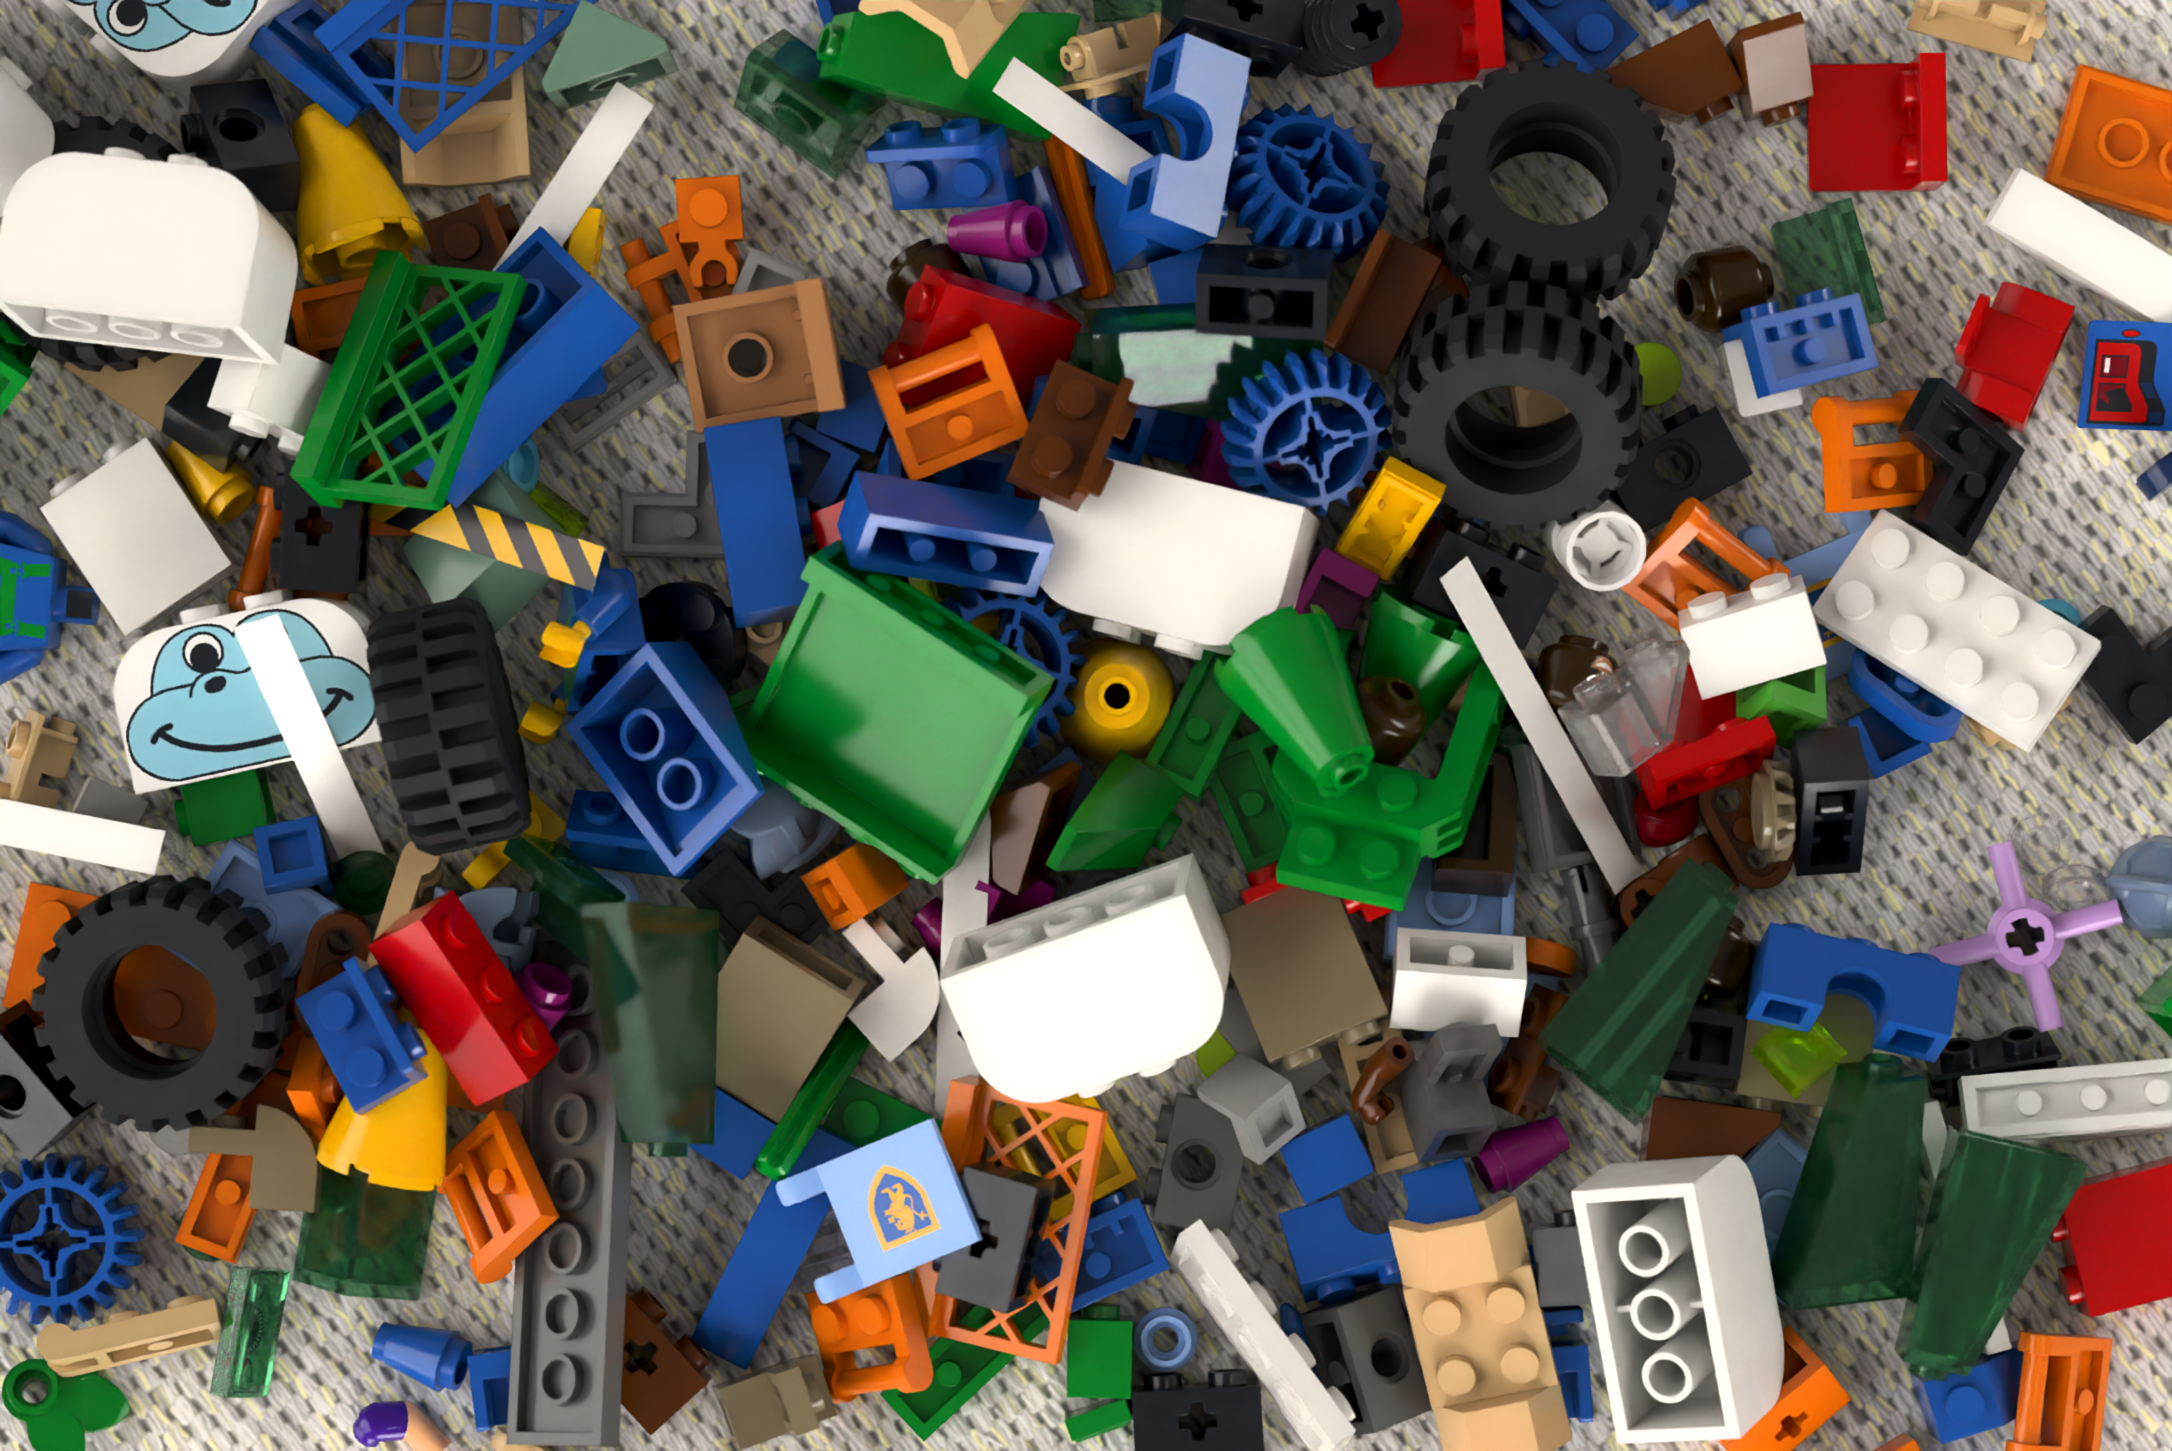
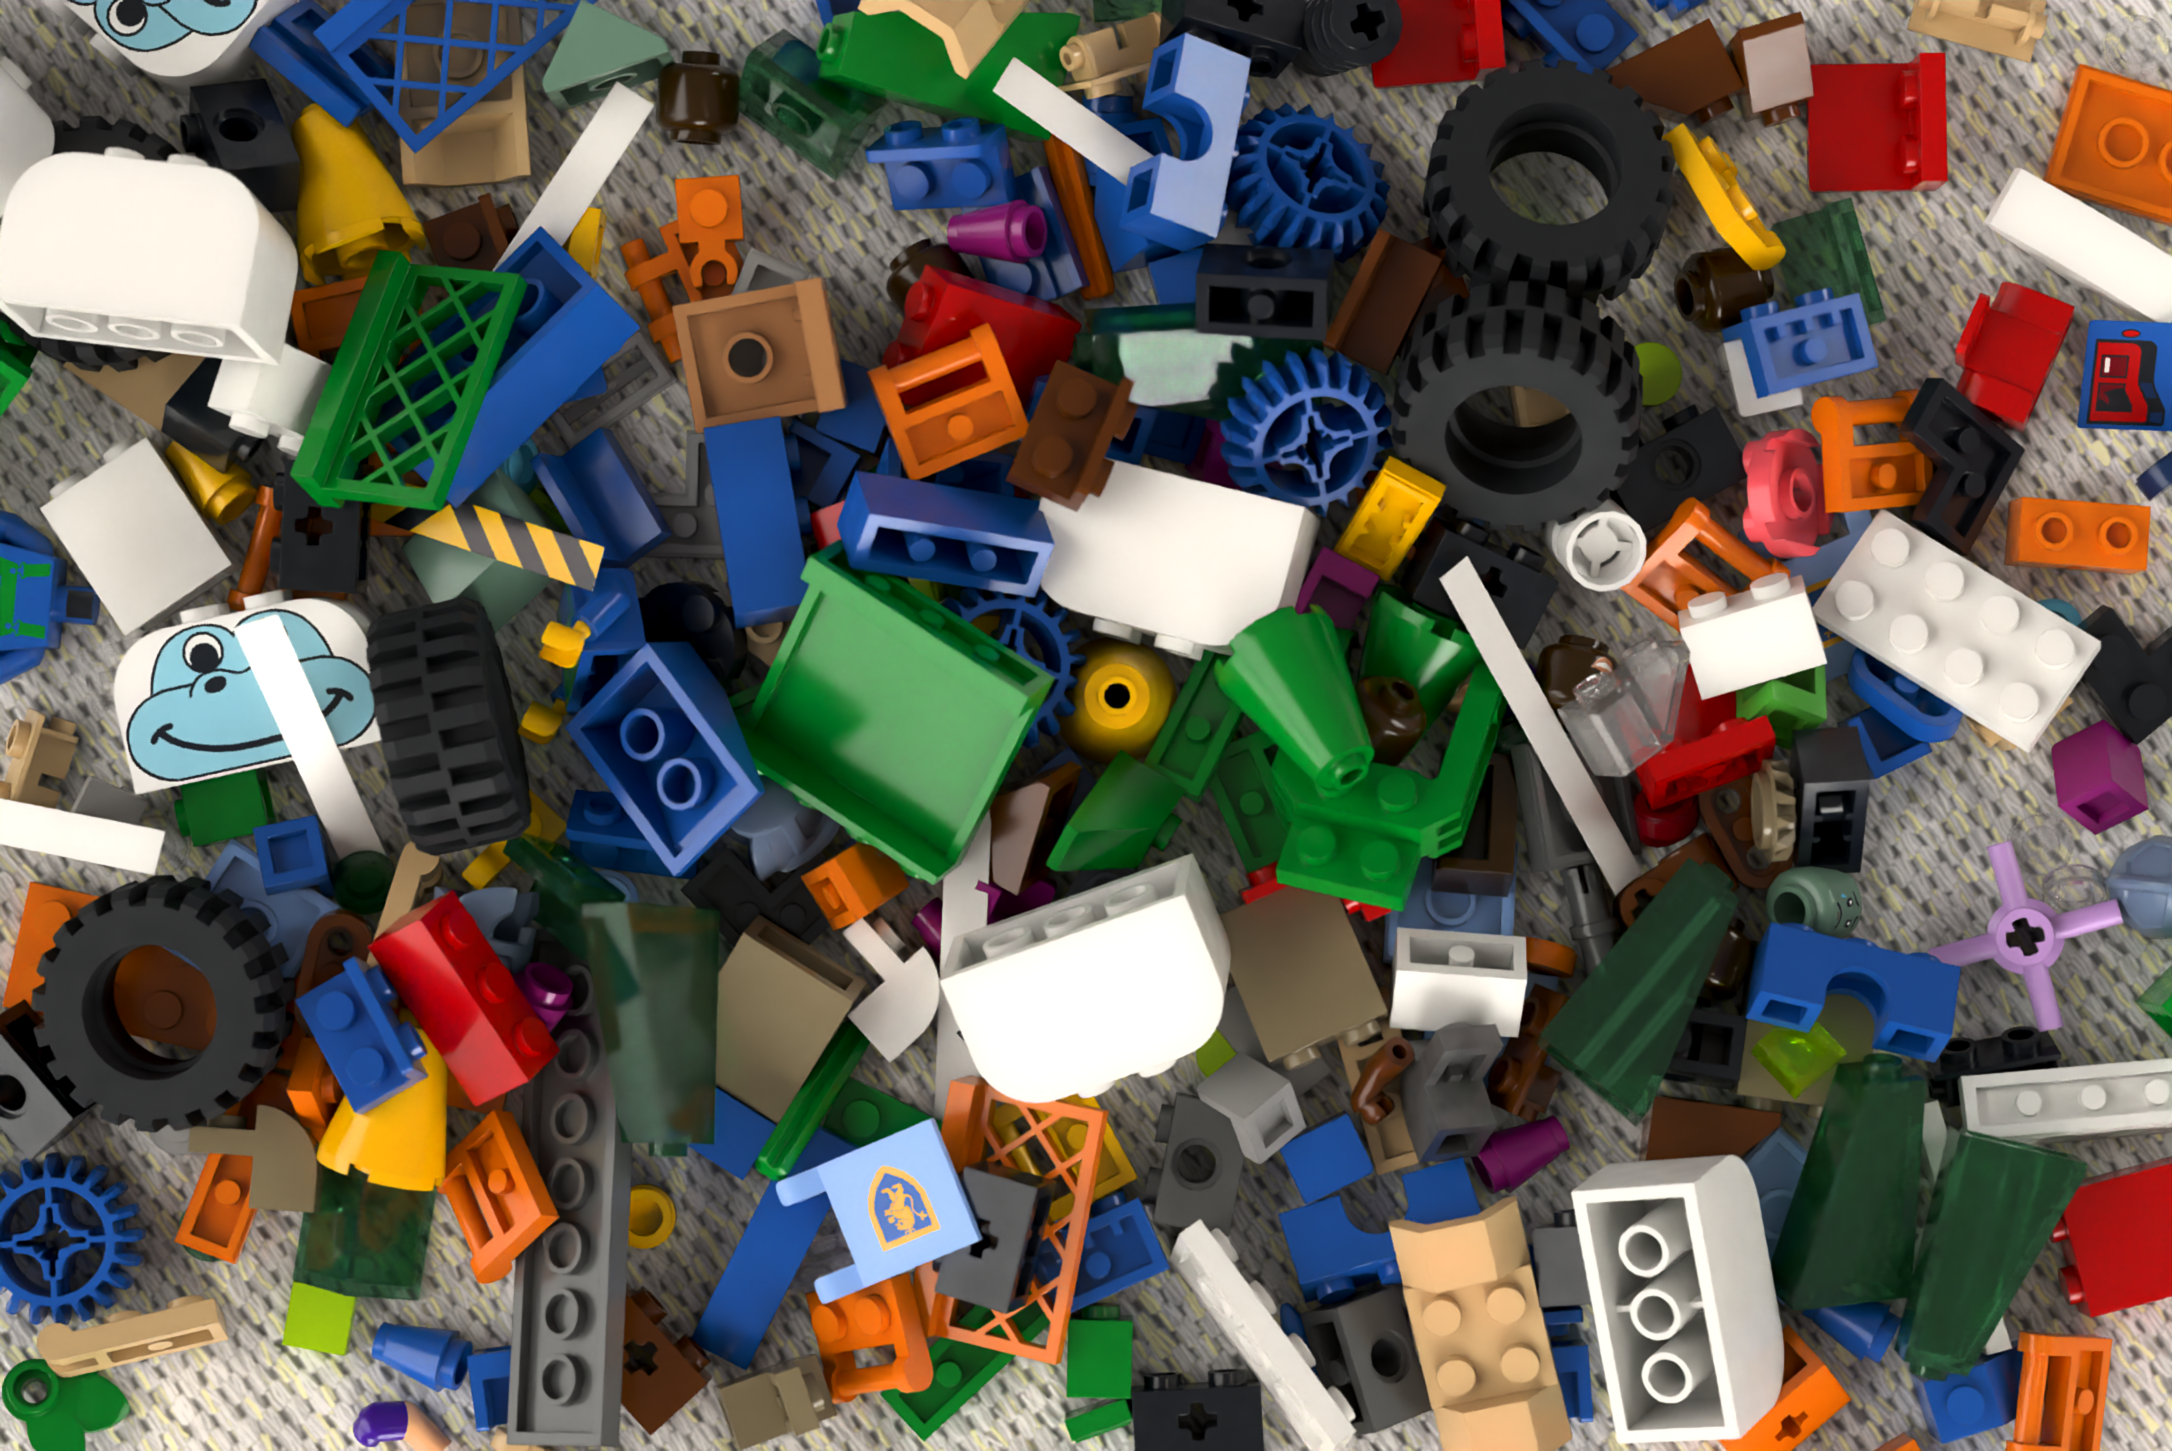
clear green tile [210,1266,290,1398] -> none
light blue plate [1134,1307,1198,1372] -> none
none -> lime tile [282,1280,359,1356]
none -> blue panel [530,427,673,568]
none -> yellow tile [628,1184,677,1249]
none -> dark brown head [655,51,741,145]
none -> yellow plate [1662,123,1786,271]
none -> coral plate [1742,428,1834,559]
none -> sand green head [1766,866,1862,939]
none -> blue cone [1802,1281,1903,1364]
none -> orange brick [2004,497,2151,575]
none -> magenta panel [2051,719,2149,835]

